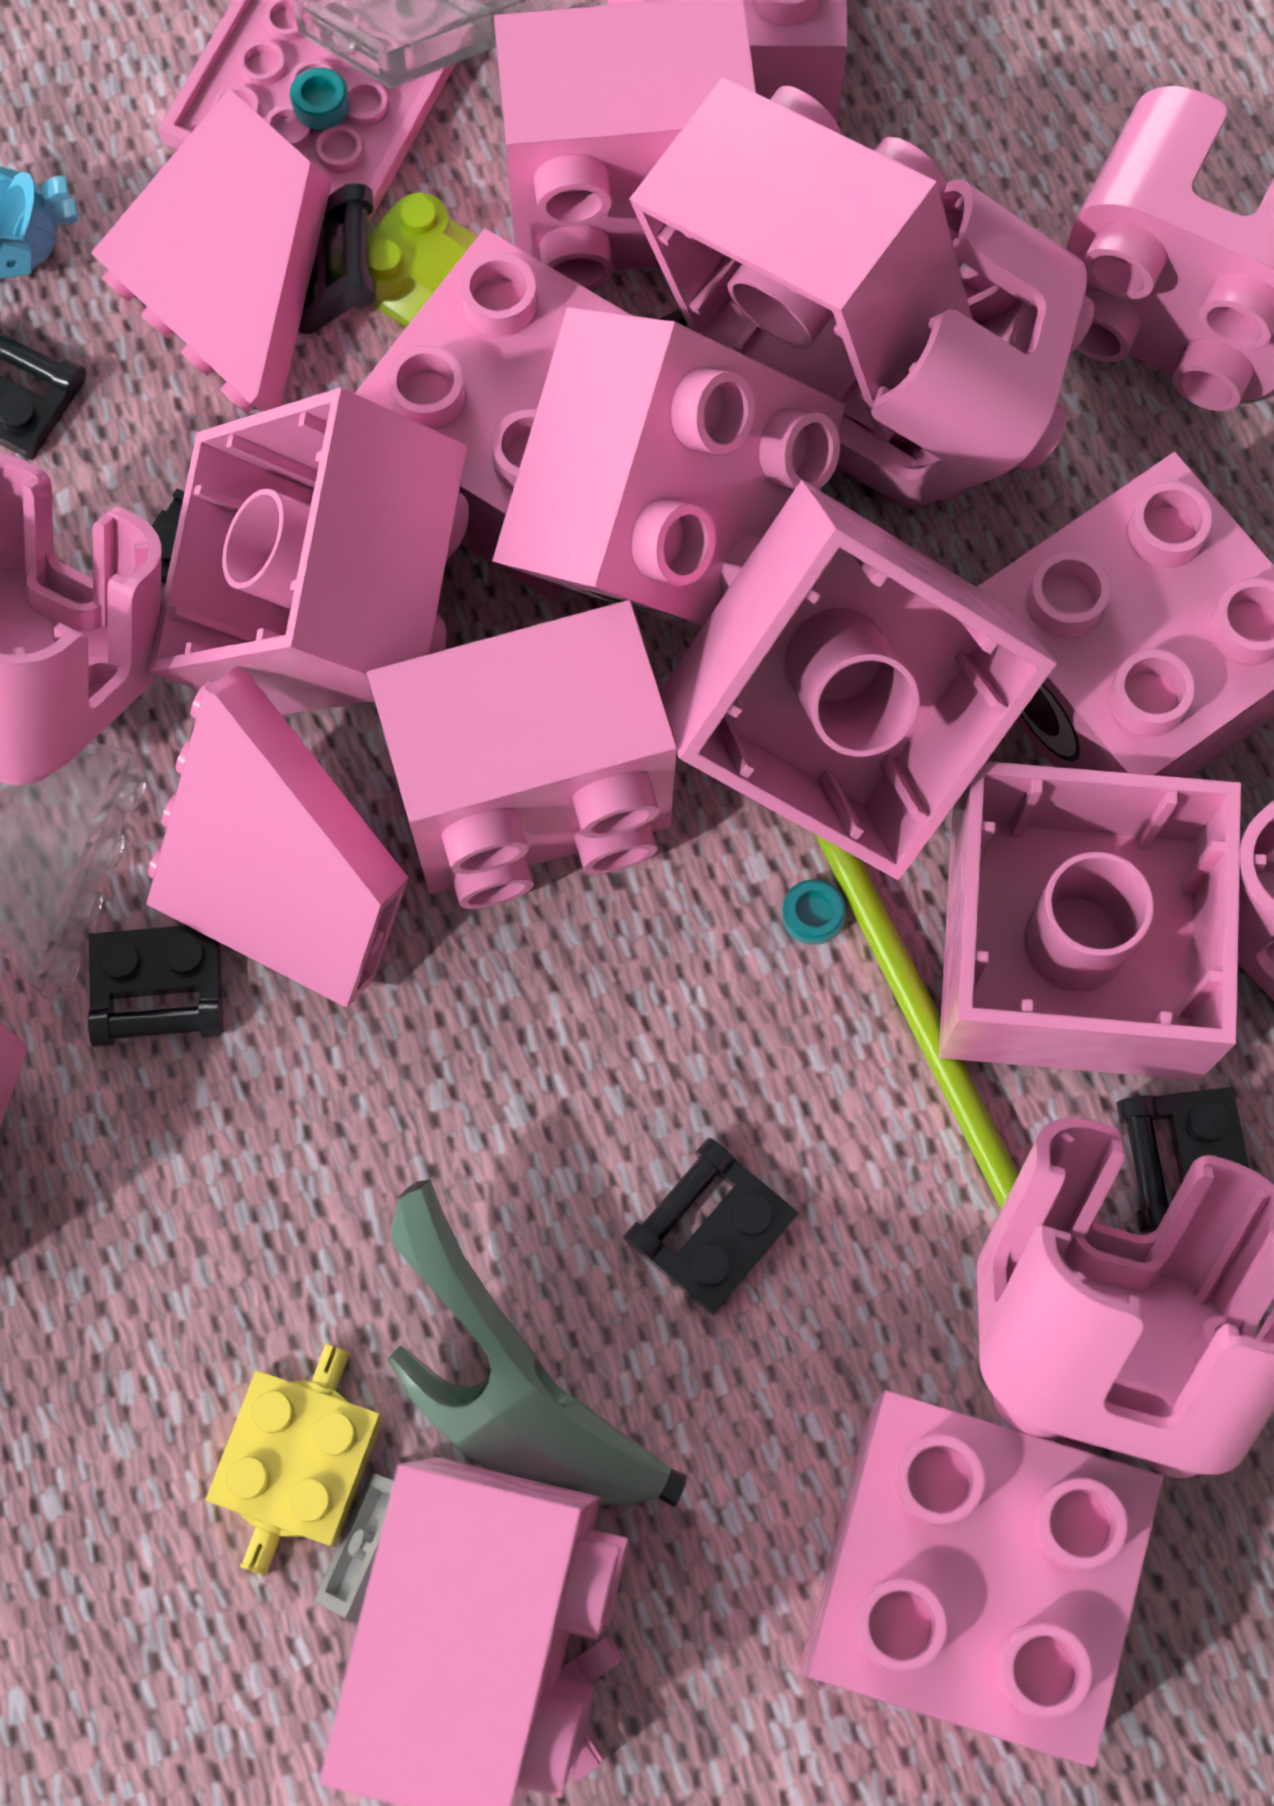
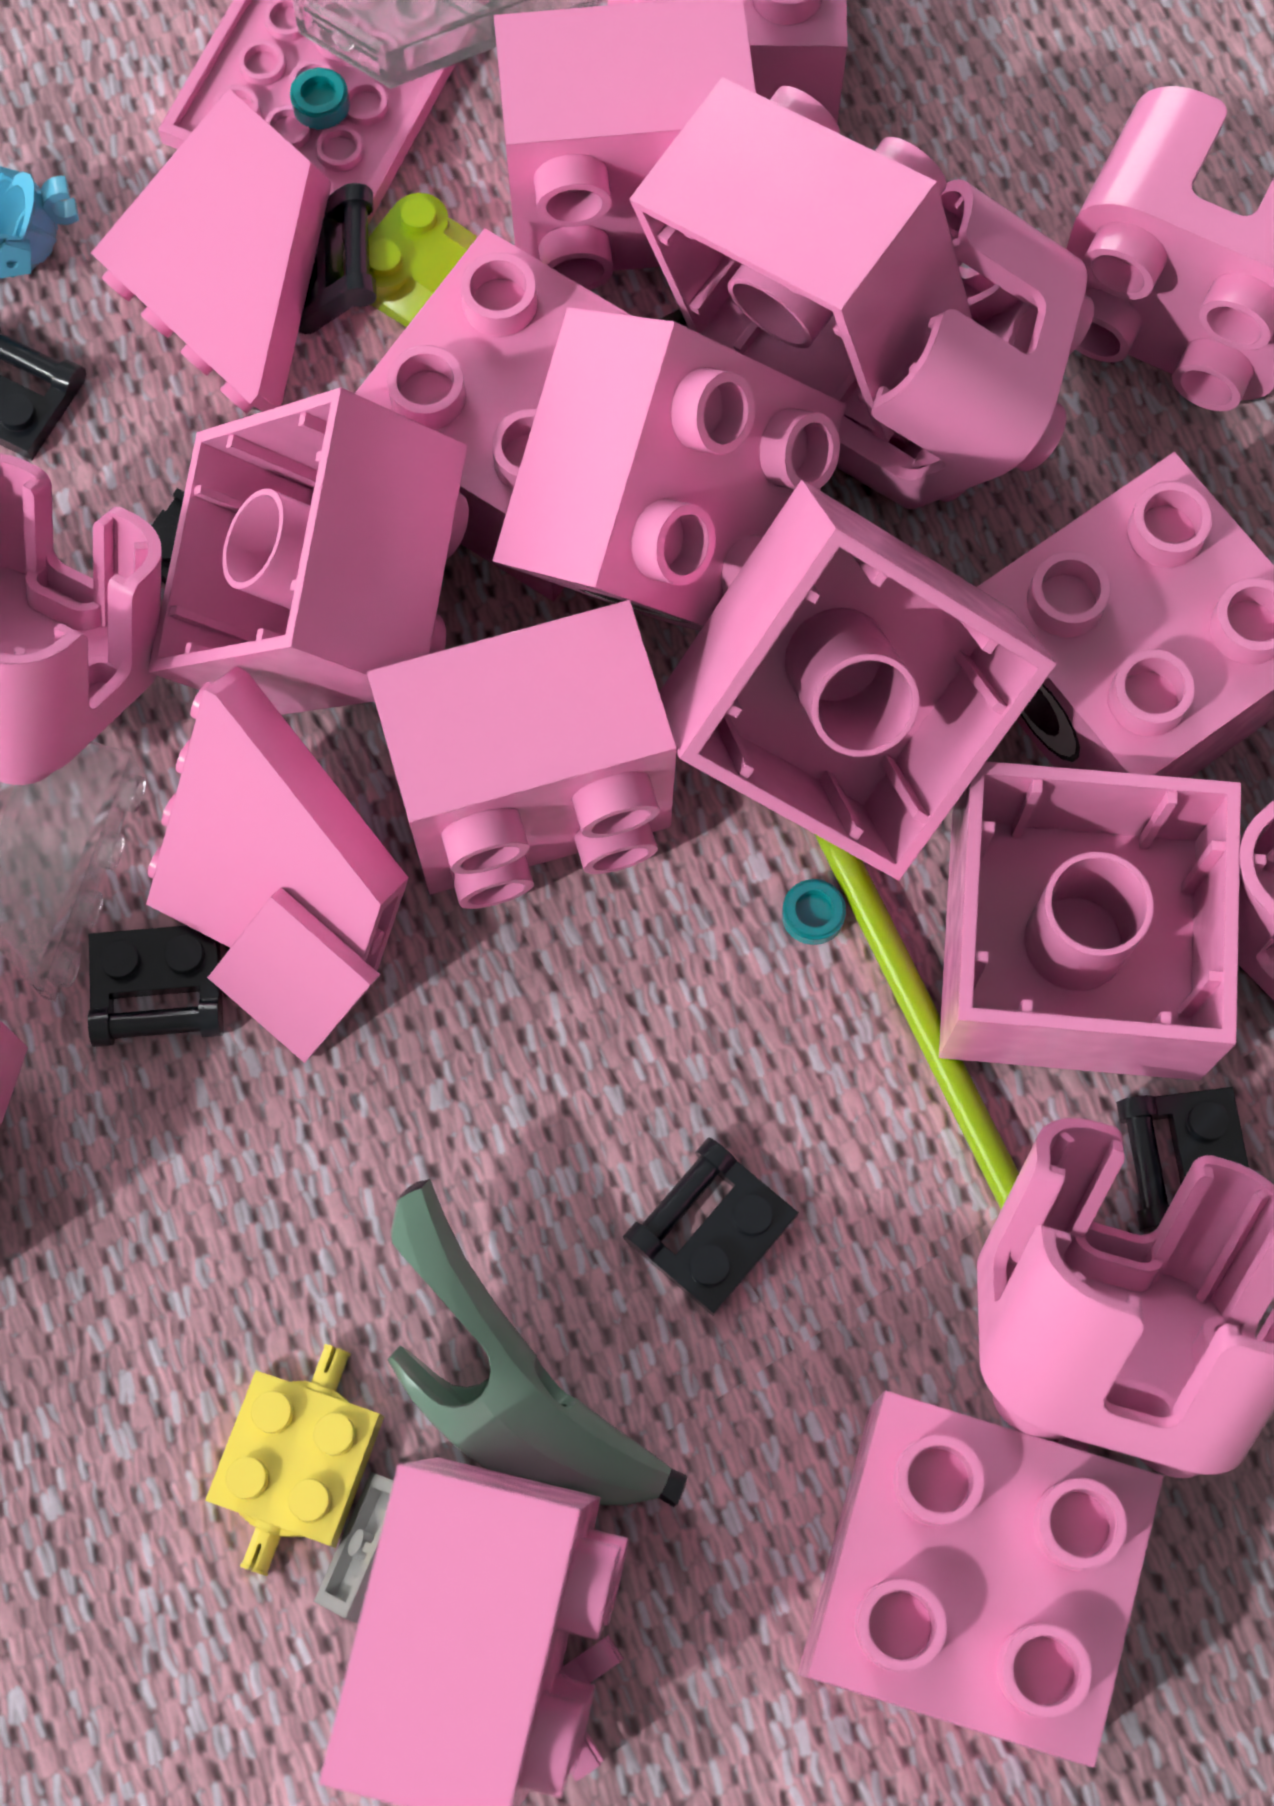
none -> bright pink tile [207,887,380,1063]

